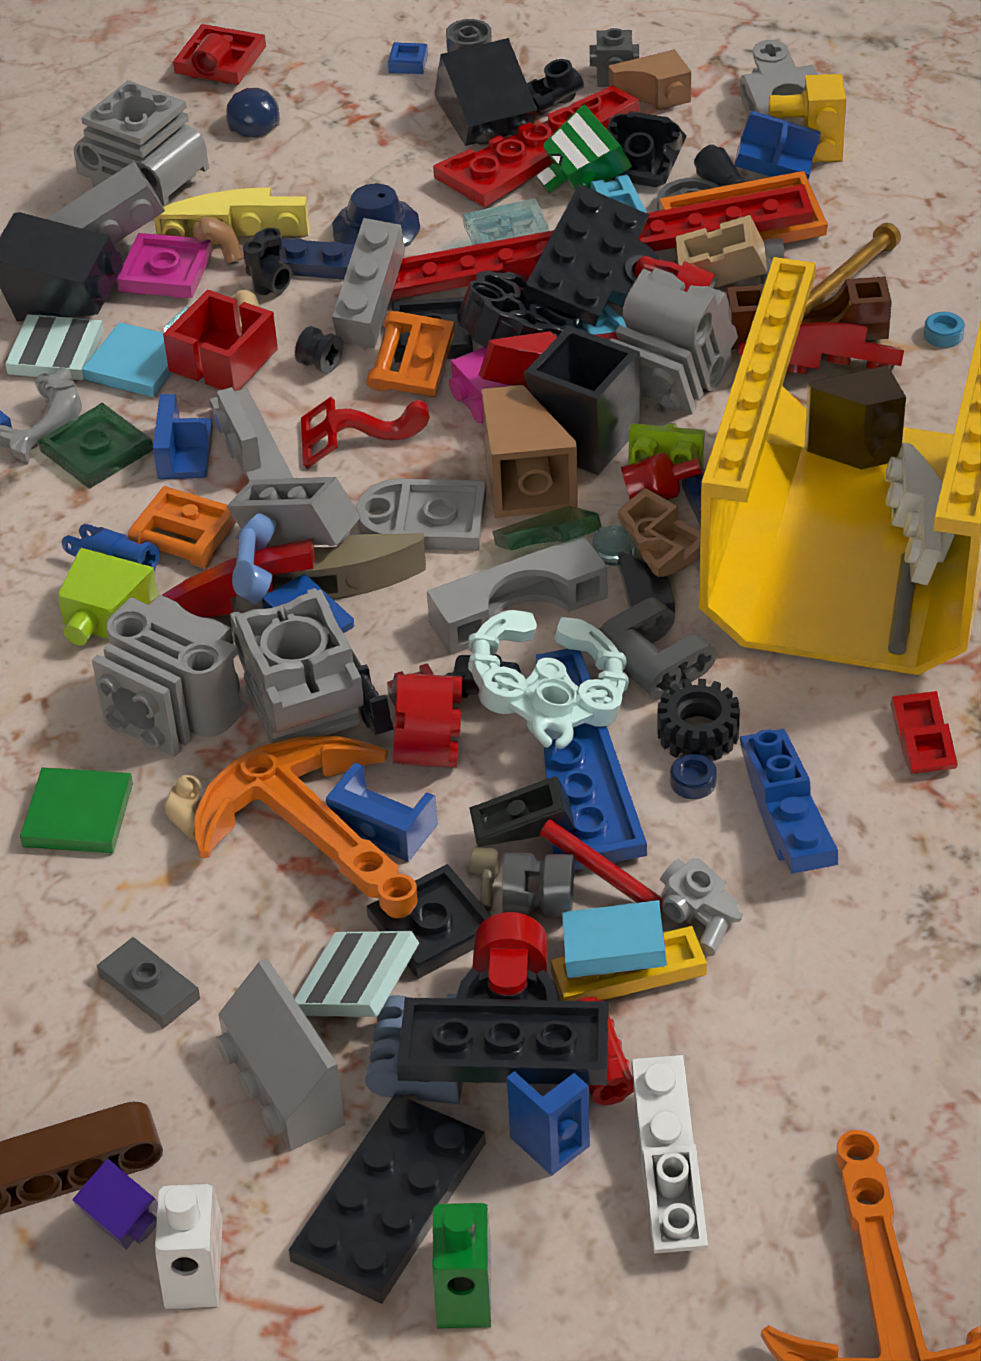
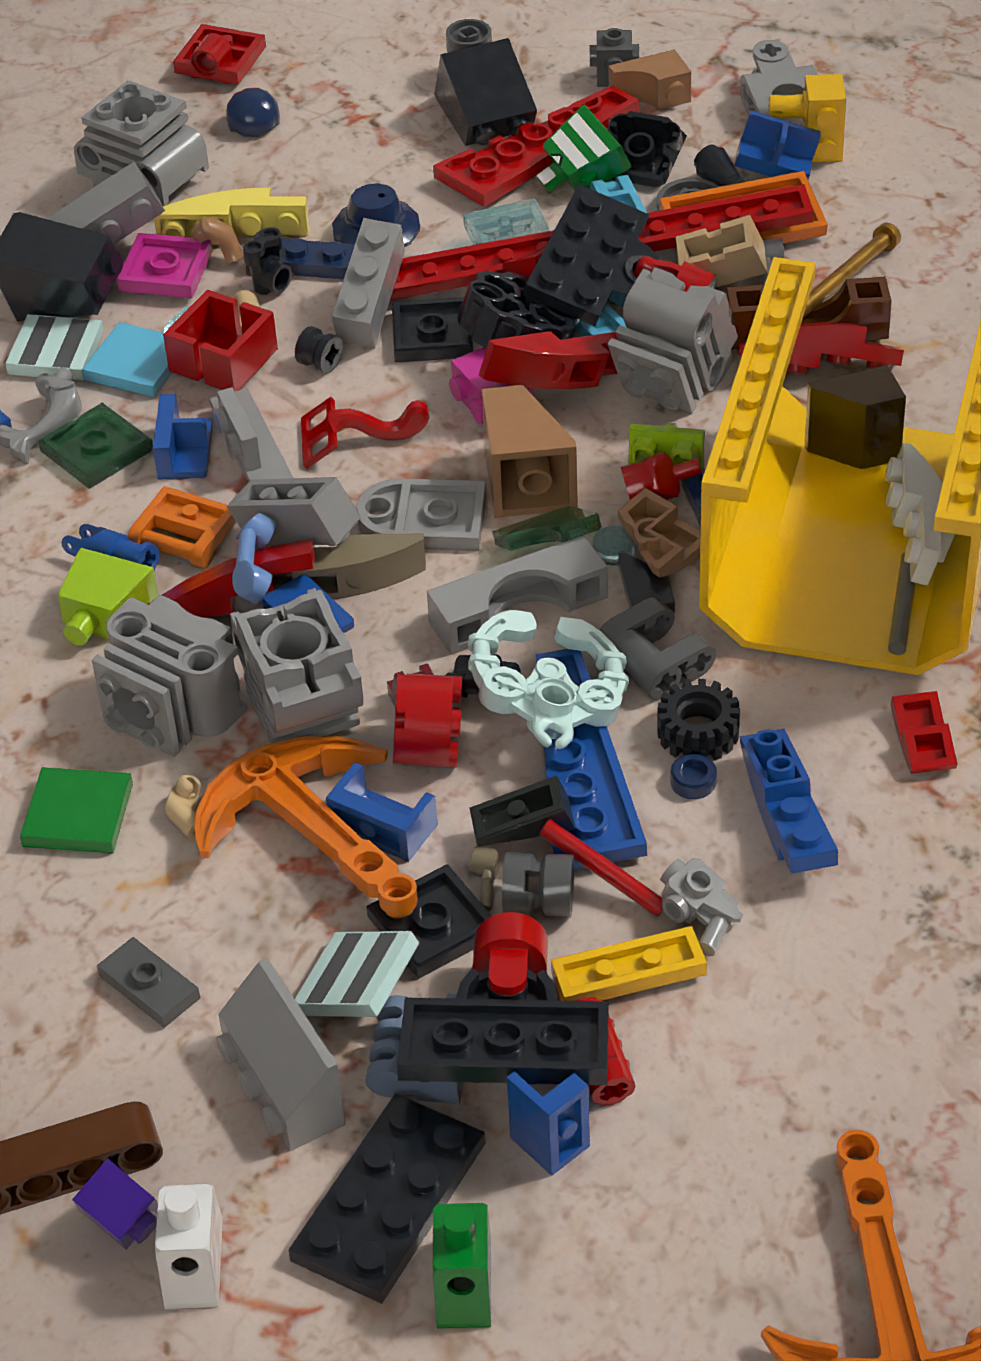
black piece [352,650,394,735] -> none
orange plate [366,311,455,397] -> none
blue tile [388,42,428,74] -> none
black slope [525,326,640,475] -> none
black plate [527,59,584,114] -> none
medium azure tile [562,900,667,978] -> none
white slope [631,1055,708,1254] -> none
dark azure tile [924,312,965,348] -> none

